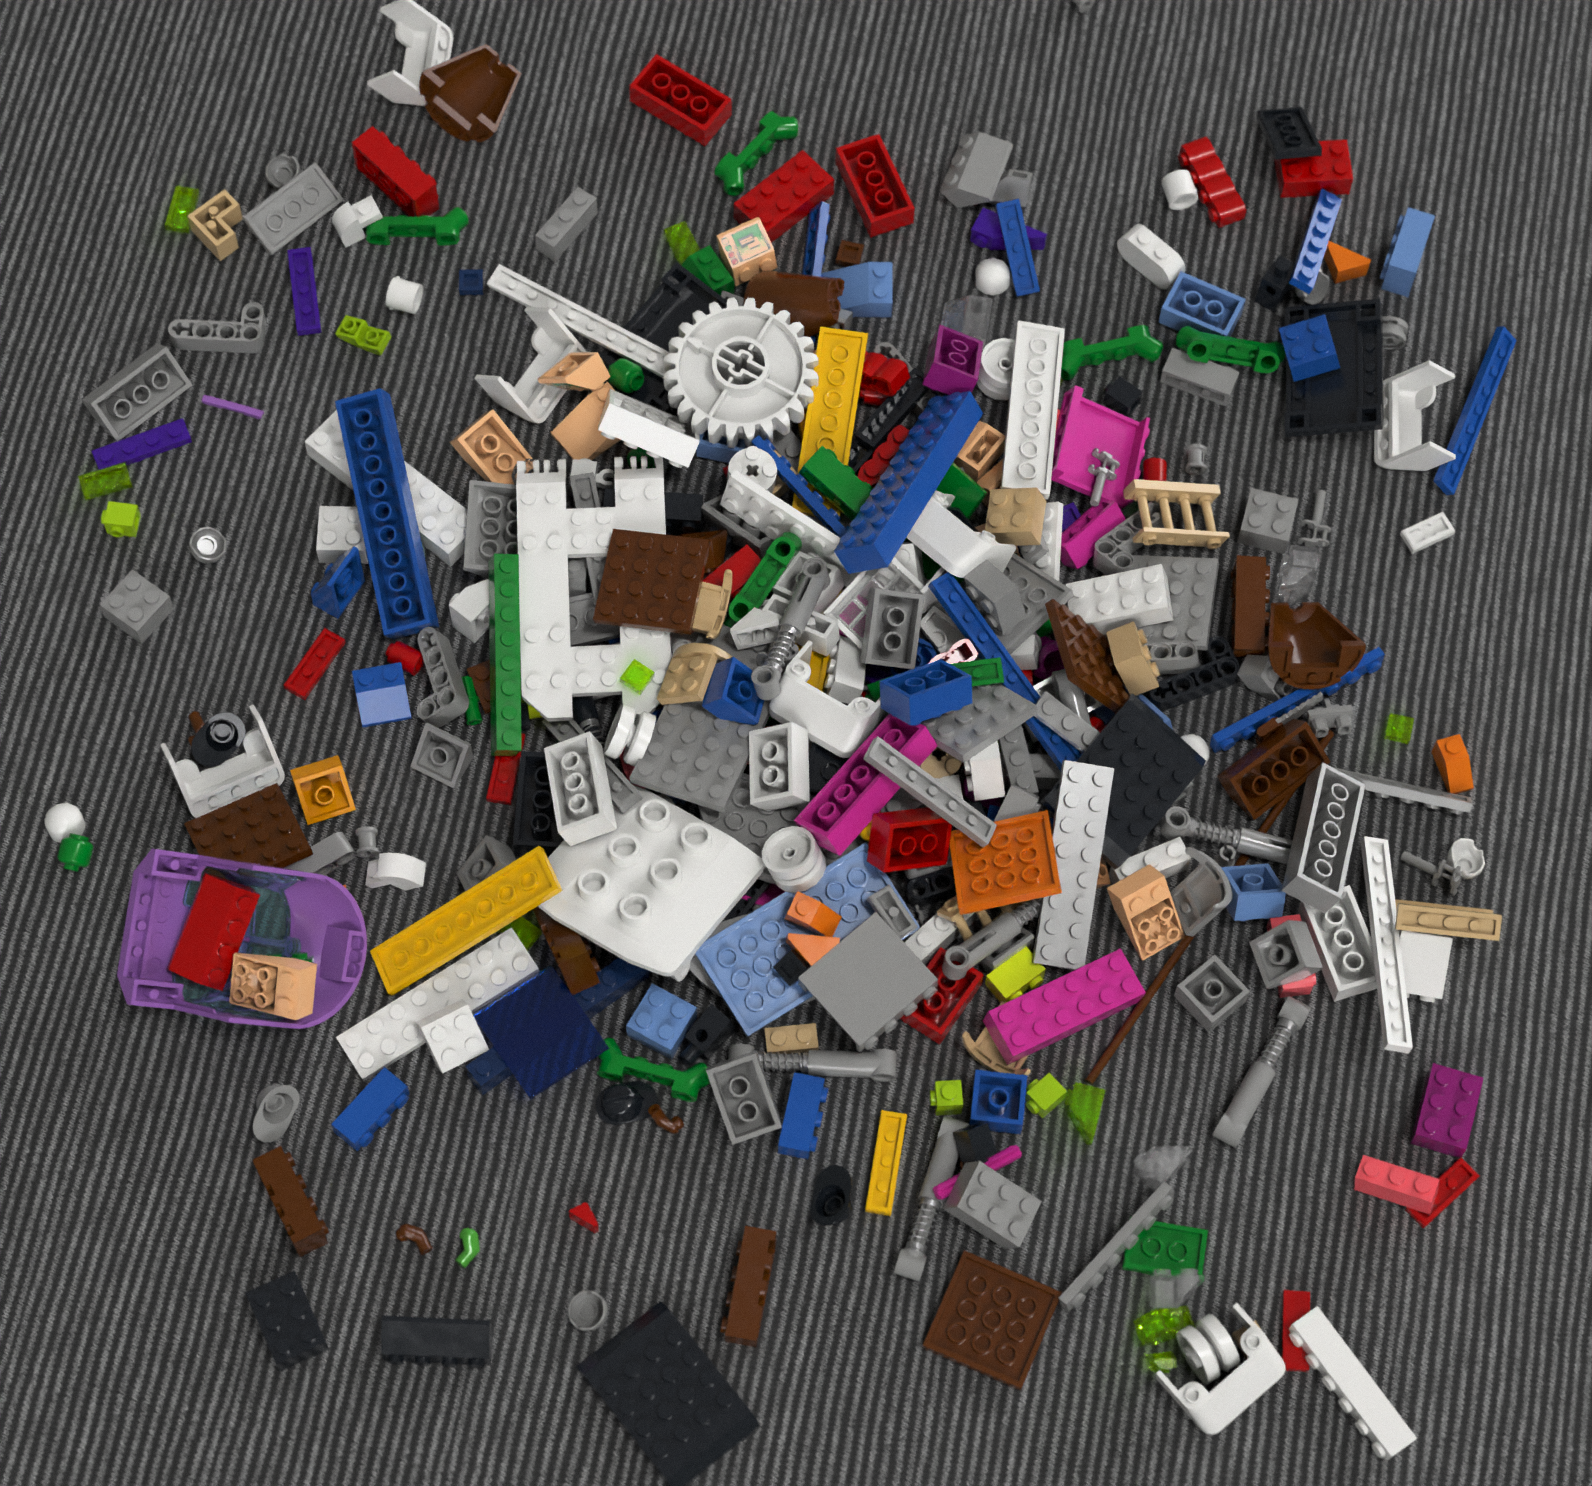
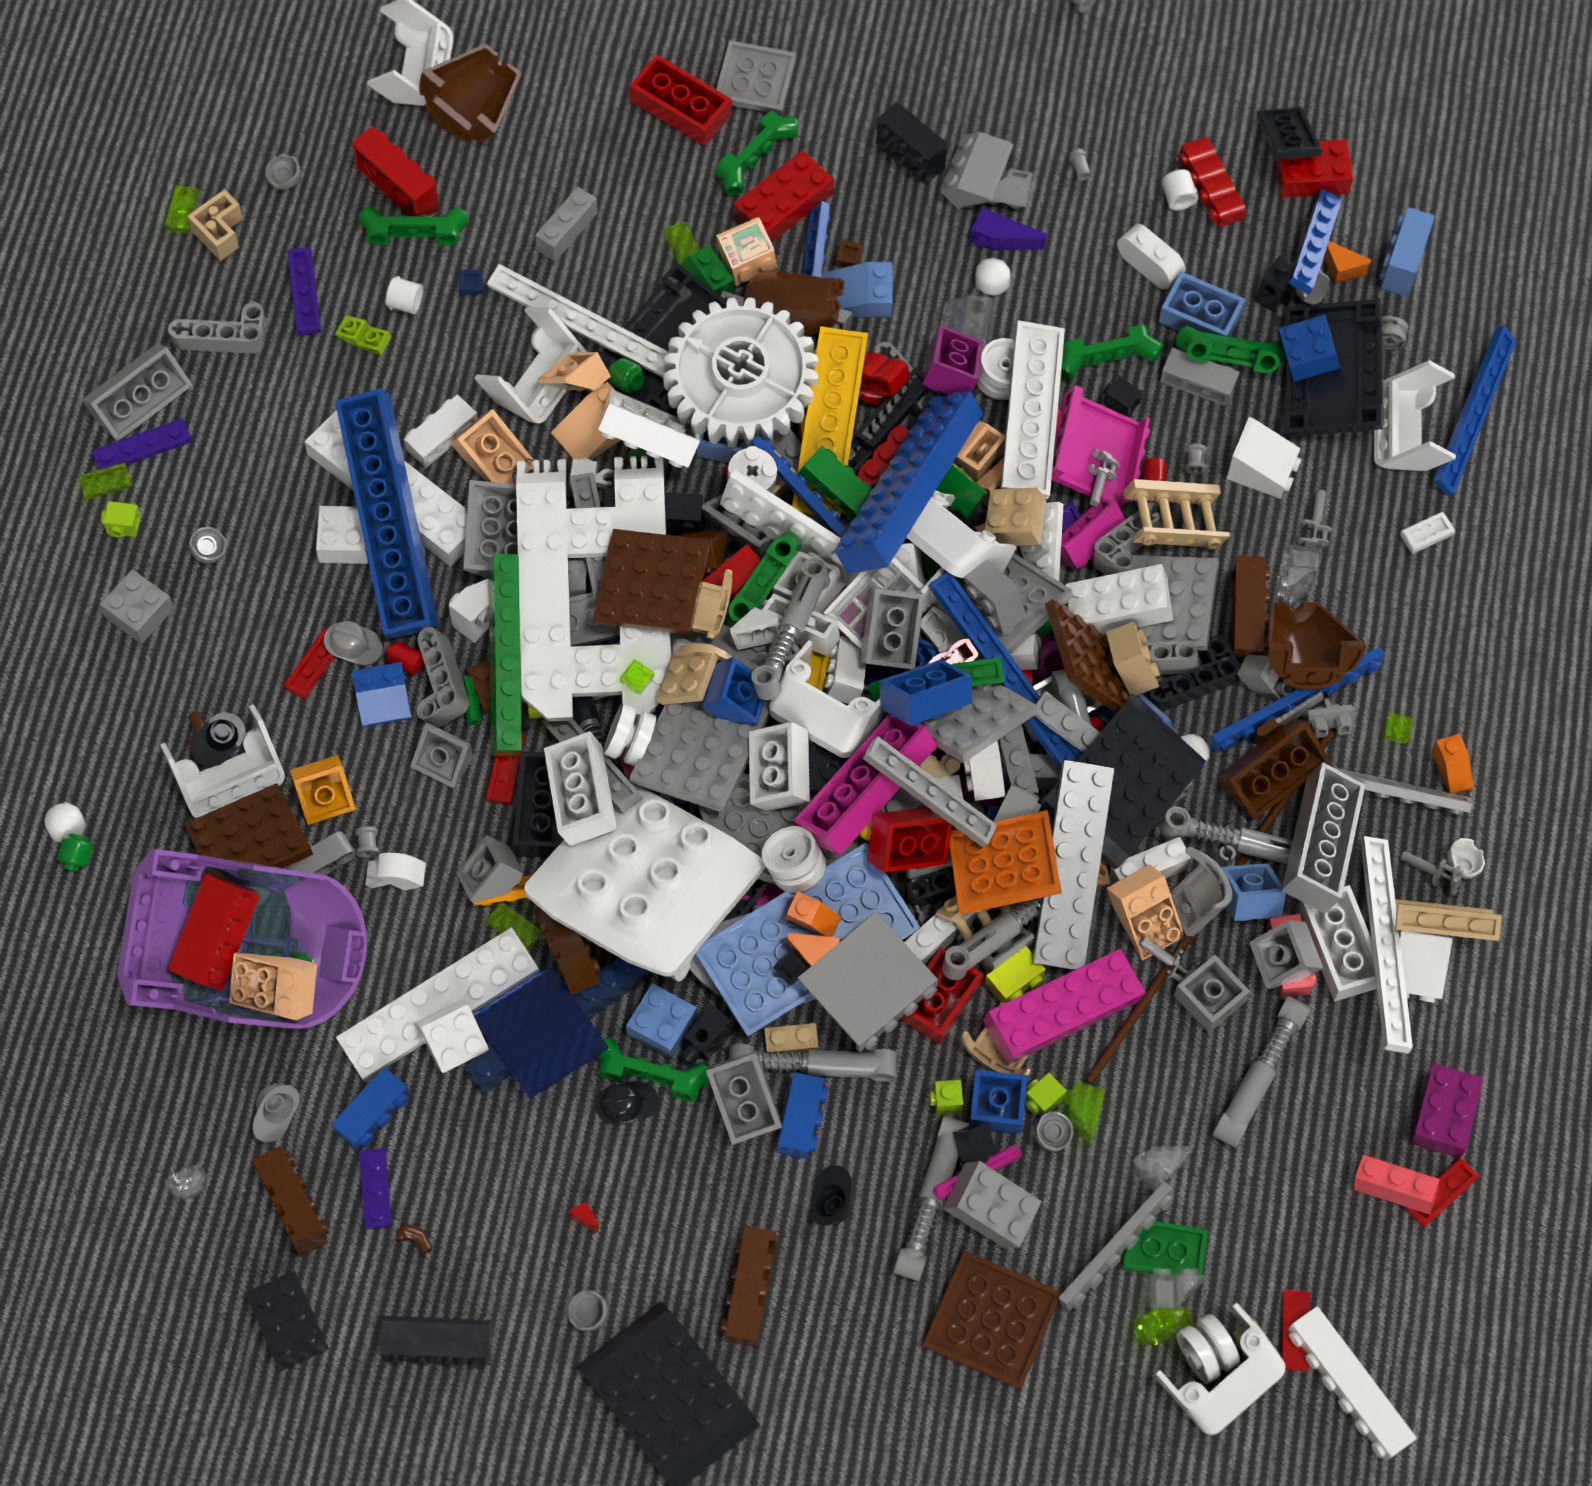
medium lavender piece [202,395,264,419] -> none
light grey tile [241,162,344,256] -> none
blue slope [311,546,365,619] -> none
white brick [332,196,383,248] -> none
yellow plate [370,846,563,996] -> none
bright green arm [455,1228,480,1269] -> none
reddish brown arm [648,1104,684,1134] -> none
red brick [835,134,915,238] -> none
yellow tile [865,1110,907,1216] -> none
light grey brick [867,885,917,939] -> none
blue plate [996,199,1040,297] -> none
clear neon green plate [1145,1351,1177,1374] -> none
light grey brick [1237,488,1299,554] -> none
none -> clear hair [165,1165,208,1199]
none -> light grey piece [324,621,383,666]
none -> dark purple plate [359,1148,392,1230]
none -> white brick [404,395,478,469]
none -> light grey plate [716,40,797,115]
none -> black brick [876,101,948,185]
none -> light grey hair [1034,1112,1074,1151]
none -> light grey pin [1069,149,1092,180]
none -> light grey piece [1139,936,1200,984]
none -> white slope [1227,417,1302,499]

